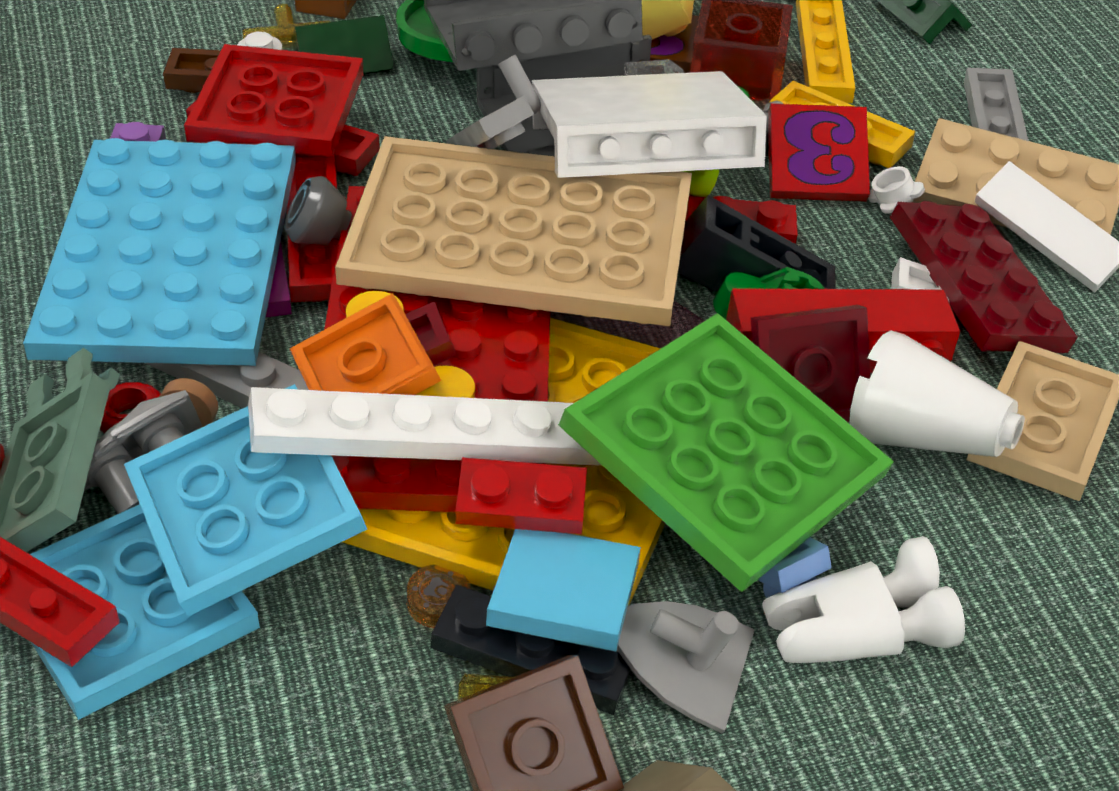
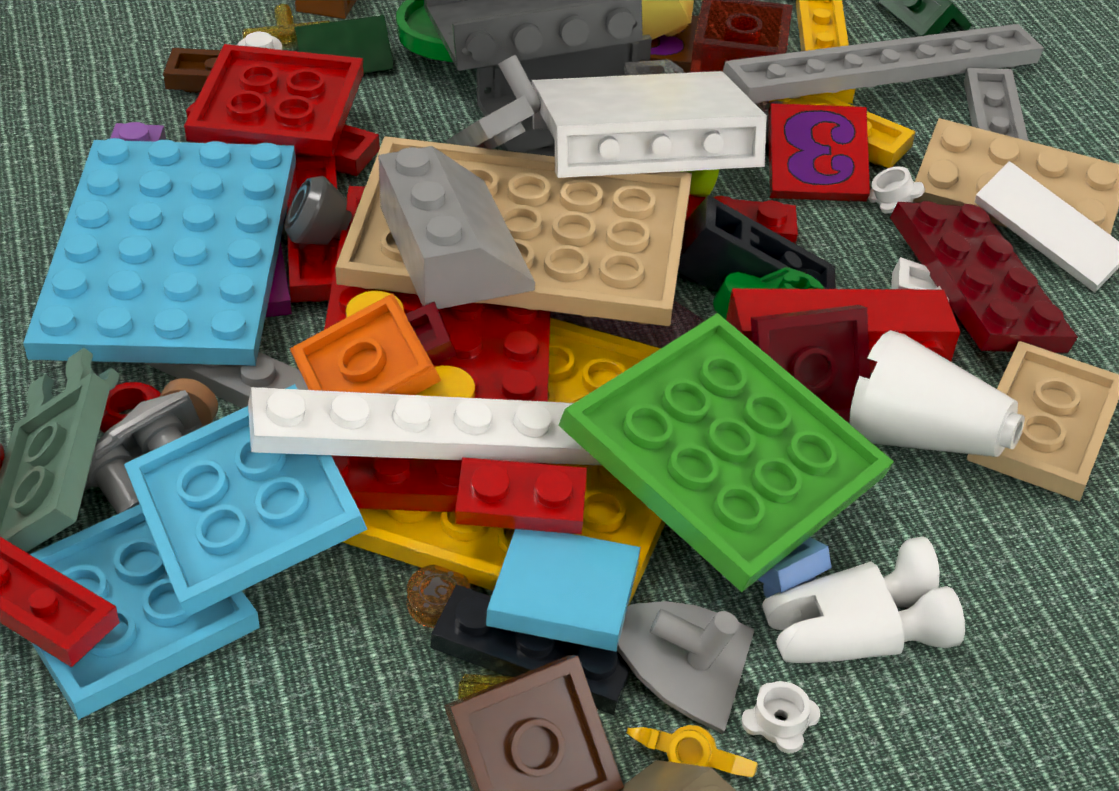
none -> light grey slope [378,146,535,309]
none -> yellow piece [627,725,758,777]
none -> light grey plate [723,24,1044,104]
none -> white plate [741,681,820,753]

